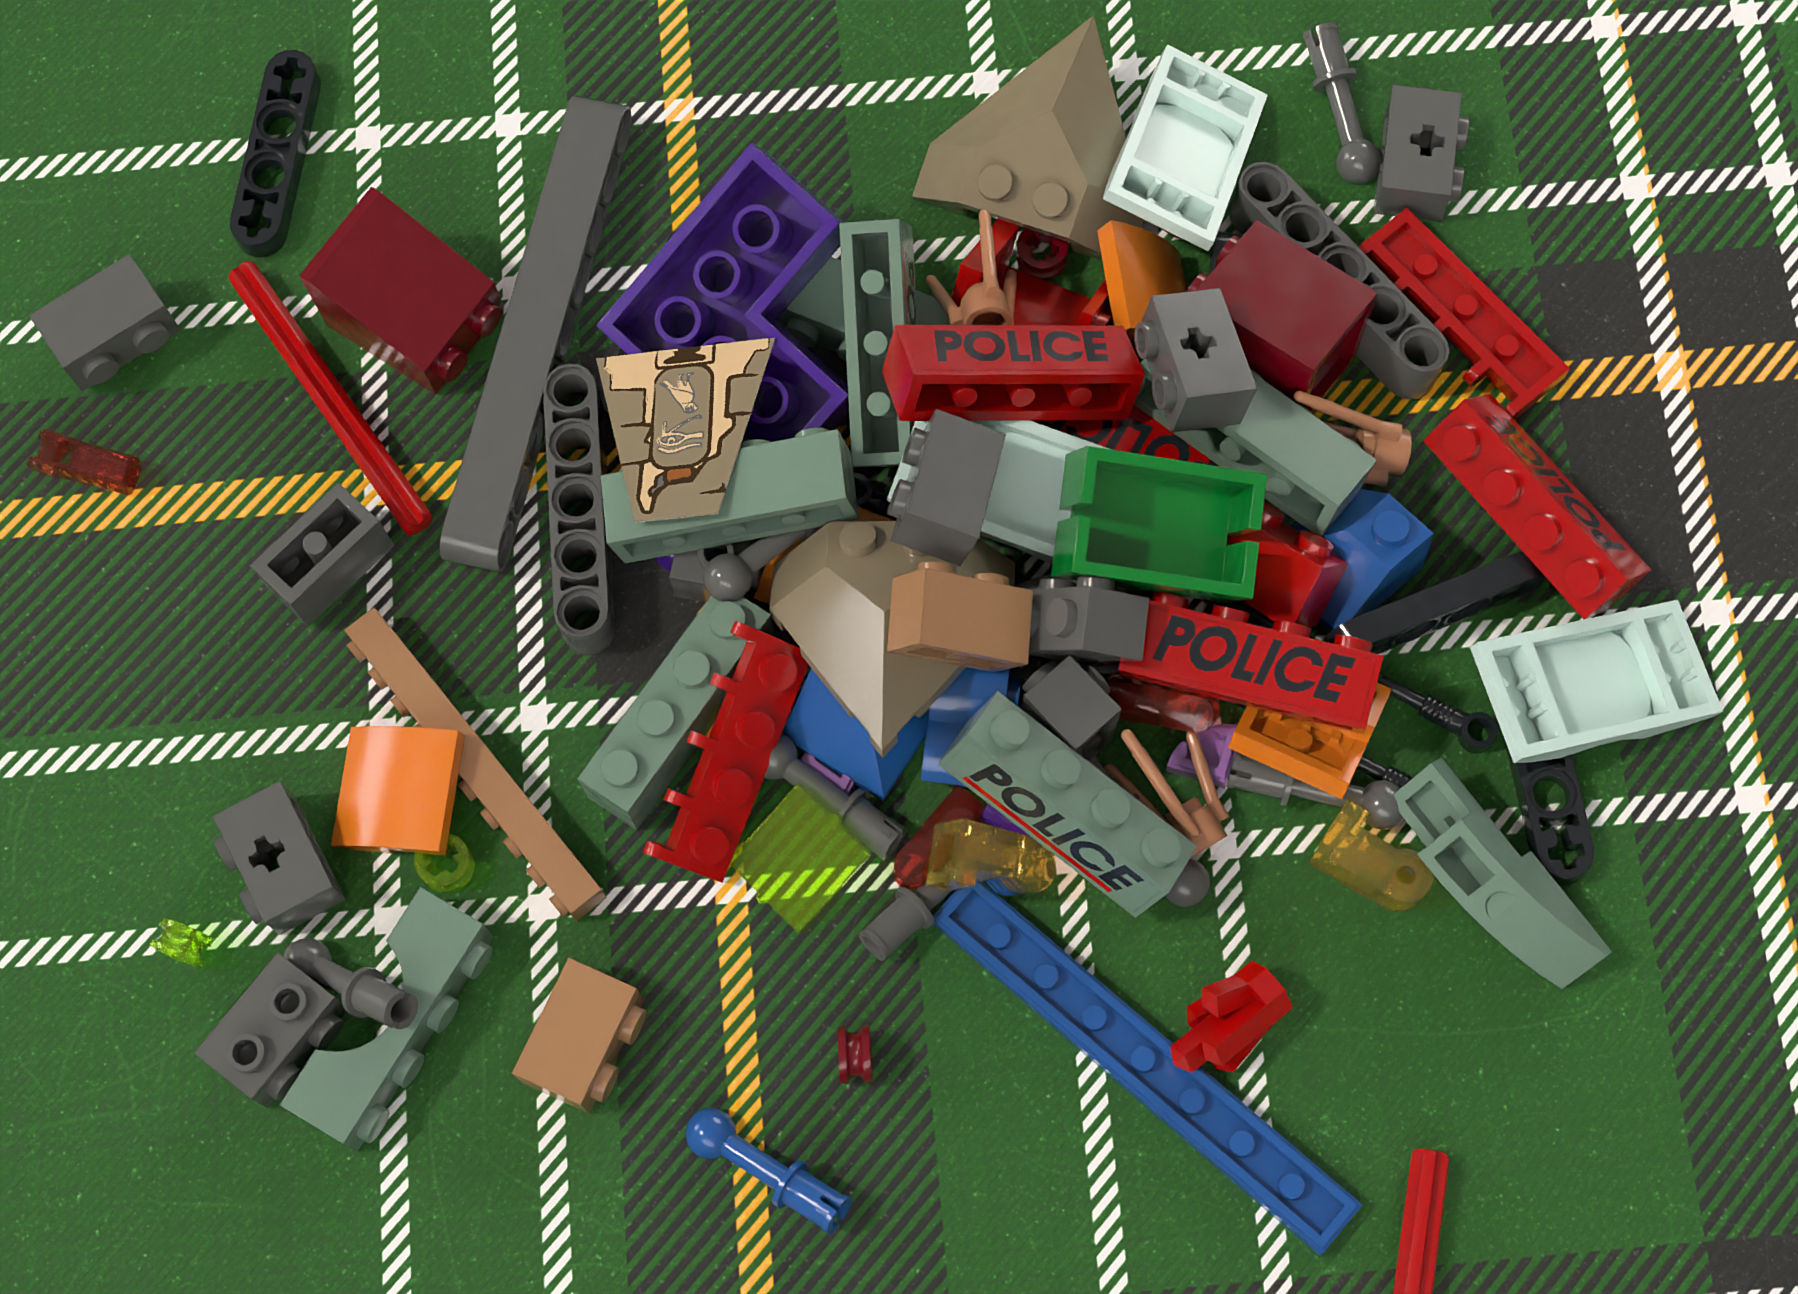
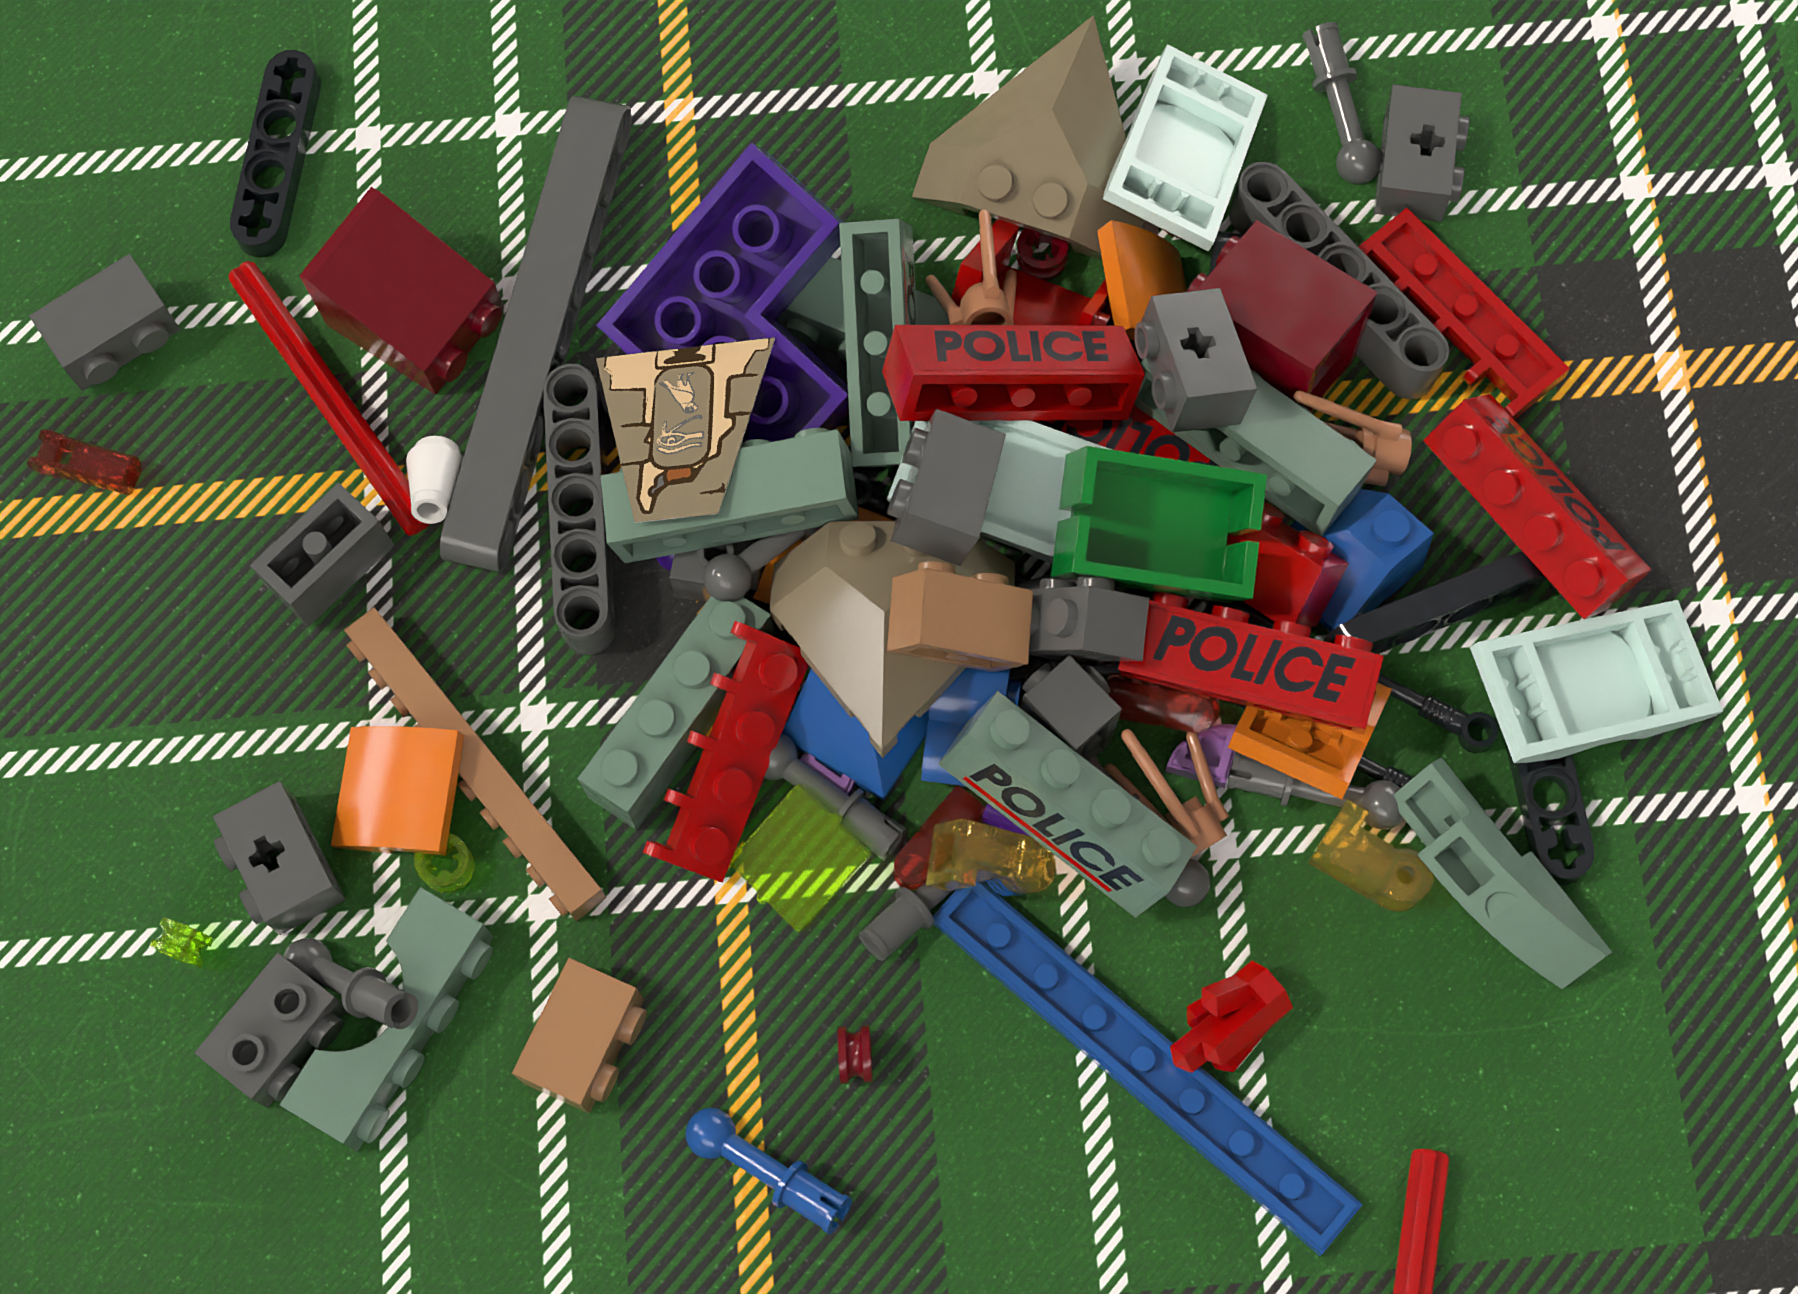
none -> white cone [406,436,463,524]

